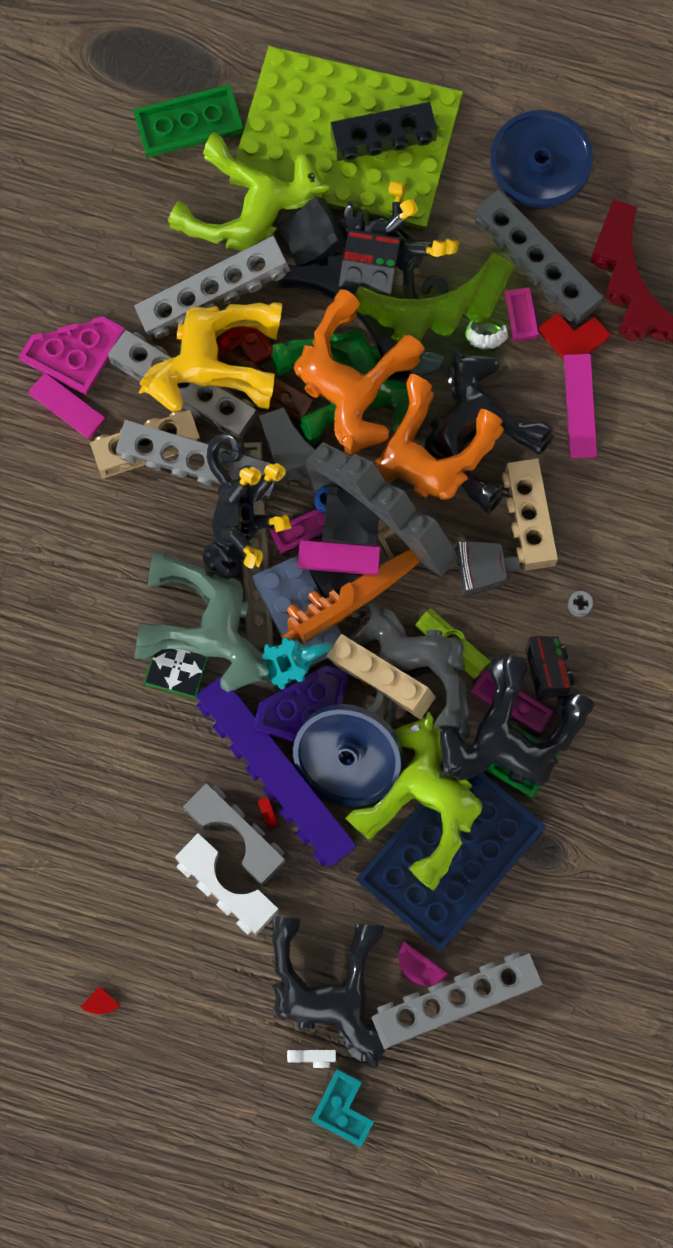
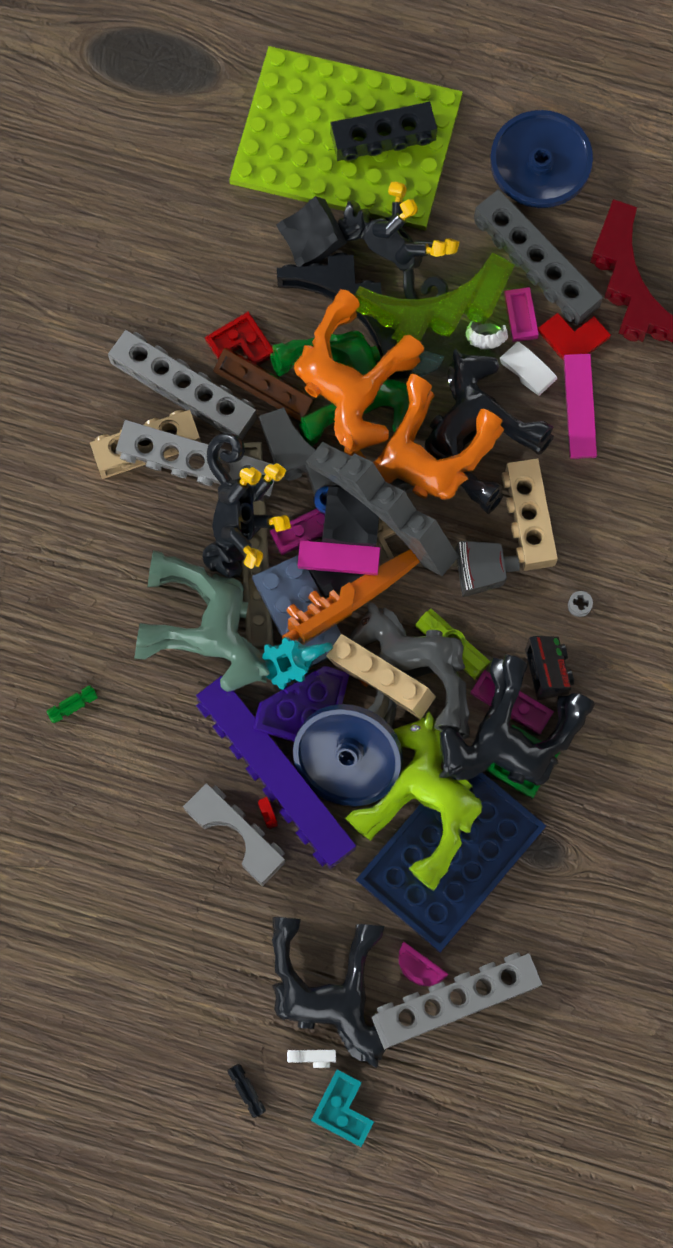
dark pink plate [18,316,125,396] -> none
dark pink tile [28,373,106,440] -> none
red tile [80,986,120,1015] -> none
green plate [133,84,244,158] -> none
light grey brick [134,236,291,340] -> none
yellow animal [138,302,282,412] -> none
tile [144,649,209,699] -> none
lime animal [168,132,330,252] -> none
white arch [175,833,279,936] -> none
black slope [339,229,401,294] -> none
none -> green axle [46,685,97,723]
none -> black axle [228,1064,266,1118]
none -> white slope [500,342,557,396]

